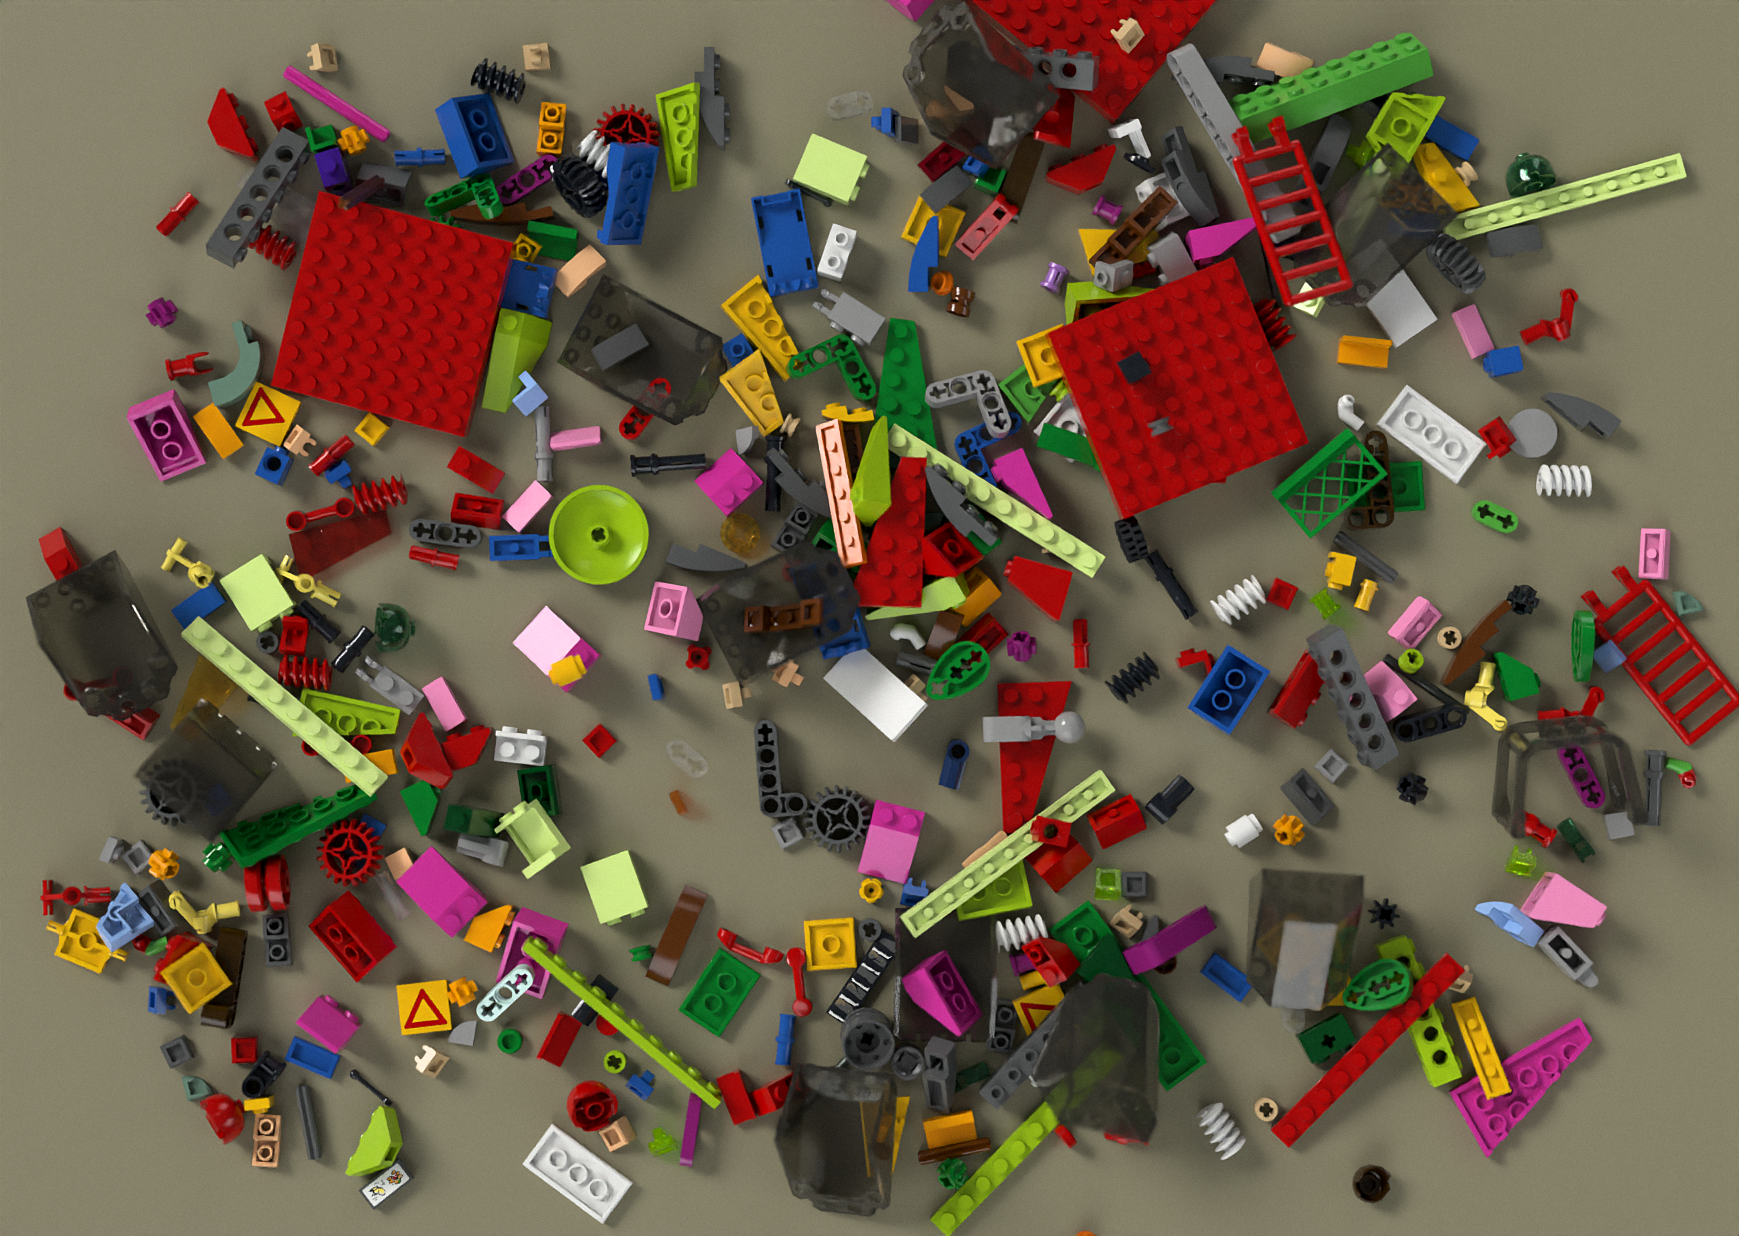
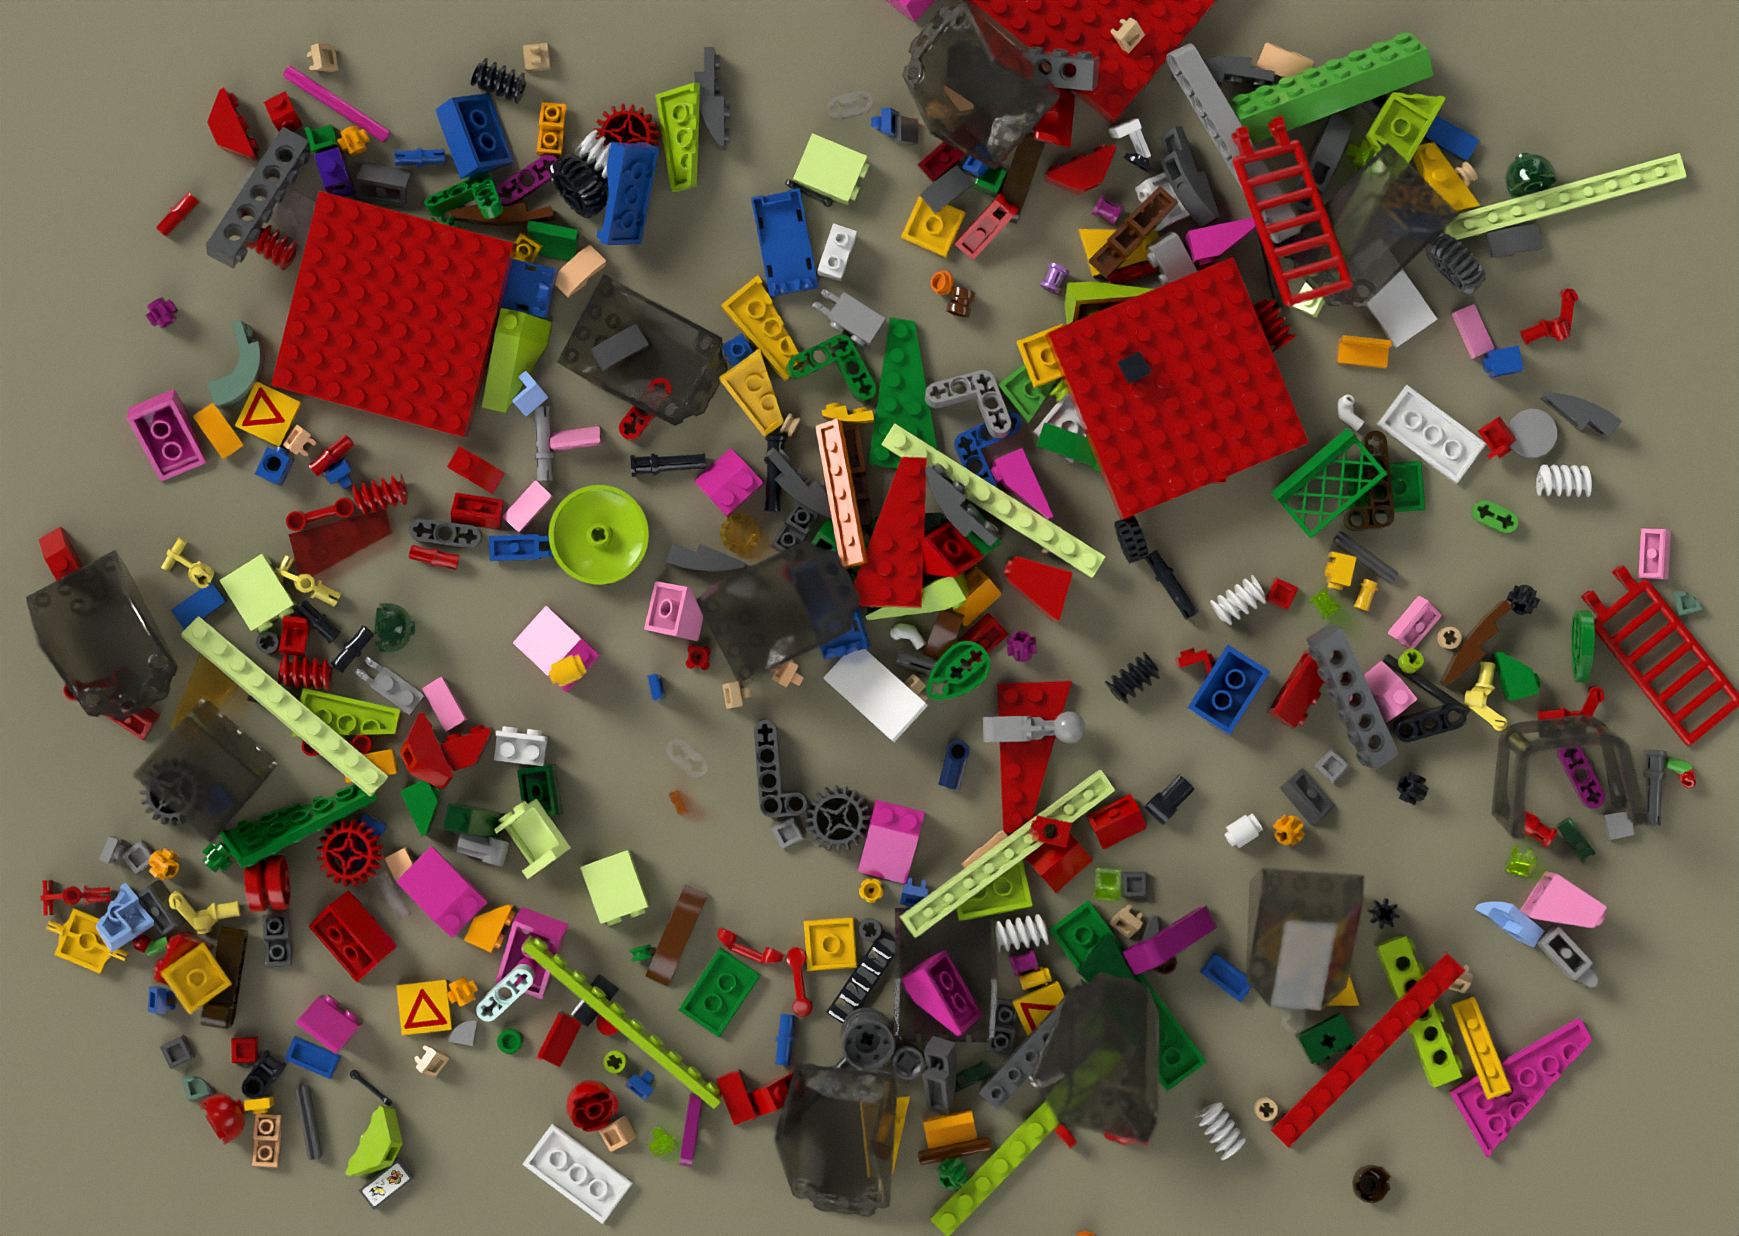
red piece [165,352,213,381] -> none
reddish brown axle [338,175,385,211] -> none
yellow tile [354,412,390,447] -> none
red tile [582,723,617,758] -> none
light grey tile [735,426,759,455] -> none
reddish brown slope [744,598,823,633] -> none
lime wedge [850,416,891,527] -> none
blue slope [908,216,939,292] -> none
red slope [1021,936,1080,987] -> none
red axle [1071,619,1091,668] -> none
light grey bracket [1094,259,1134,292] -> none
dark grey bush [1148,417,1173,437] -> none
green piece [1342,959,1414,1011] -> none
medium blue tile [1593,639,1626,673] -> none

